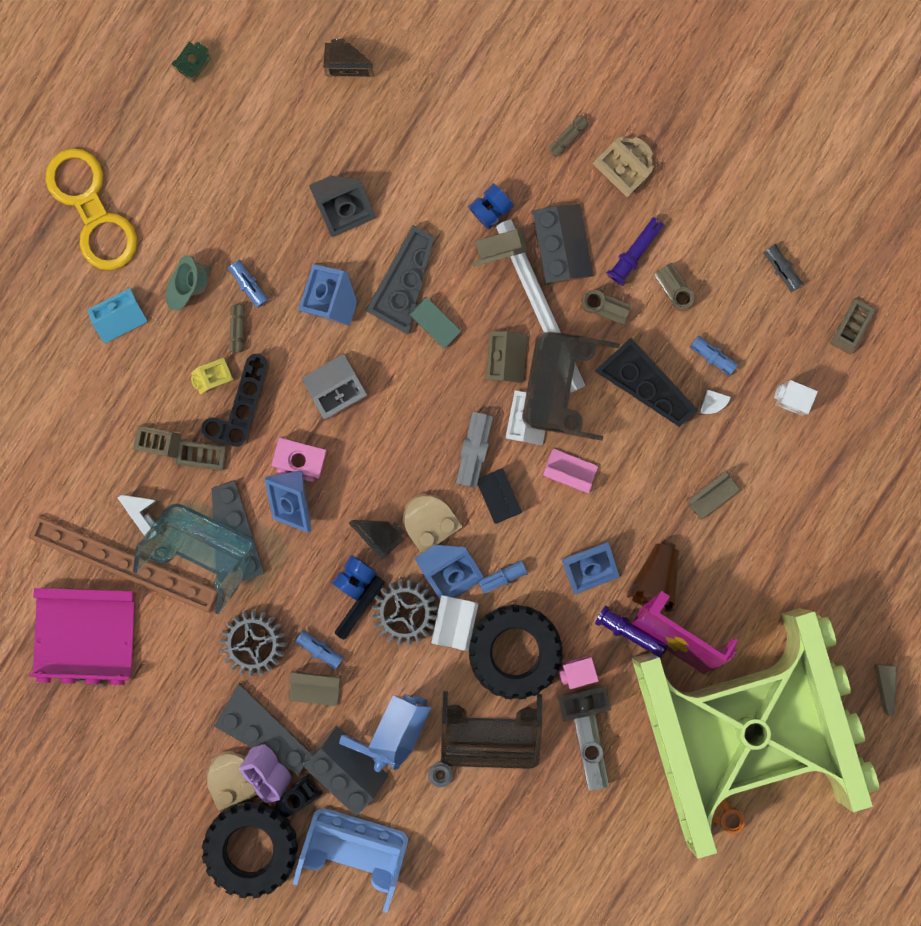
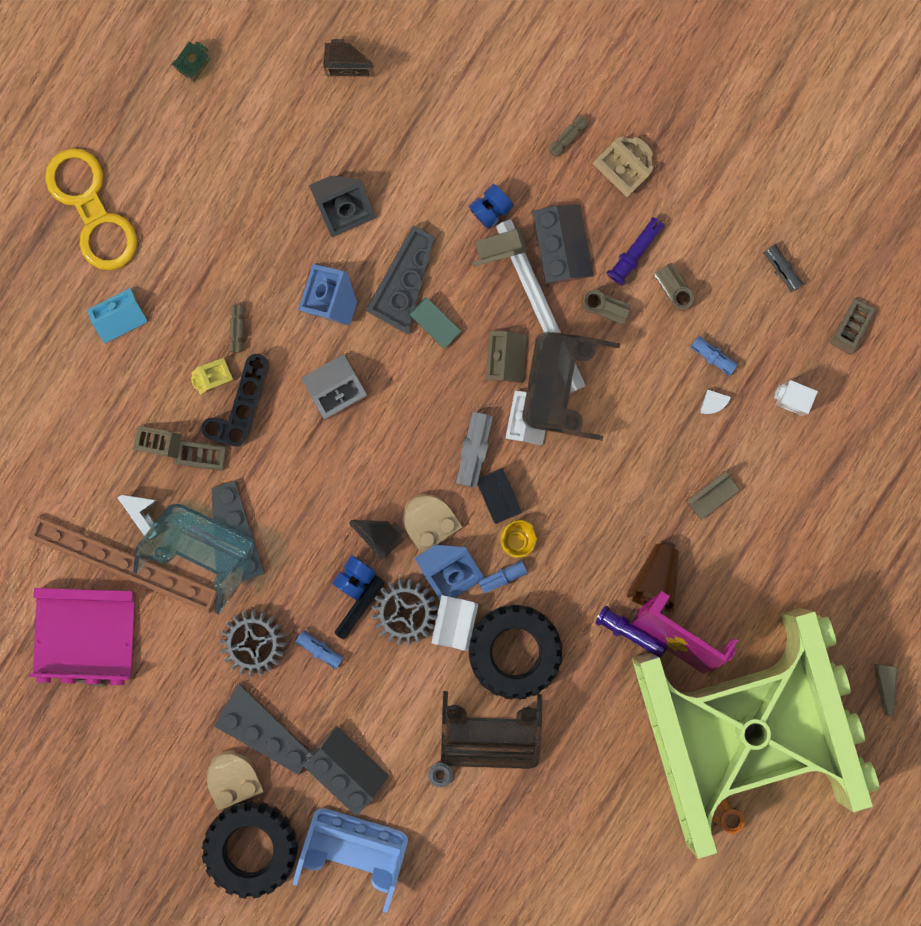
sand green piece [166,255,210,310] -> none
medium blue pin [228,260,269,308] -> none
lavender brick [239,744,292,803] -> none
medium blue slope [264,471,311,533] -> none
bright pink brick [271,438,327,482] -> none
black piece [275,773,323,817] -> none
dark tan panel [289,671,341,706] -> none
medium blue piece [339,694,432,772] -> none
bright pink panel [542,449,598,493] -> none
clear smoke brick [556,684,611,722] -> none
bright pink brick [559,655,598,689] -> none
medium blue slope [561,542,620,595] -> none
light grey piece [574,714,609,791] -> none
black wedge [595,337,698,427] -> none
none -> yellow hair [500,520,537,558]

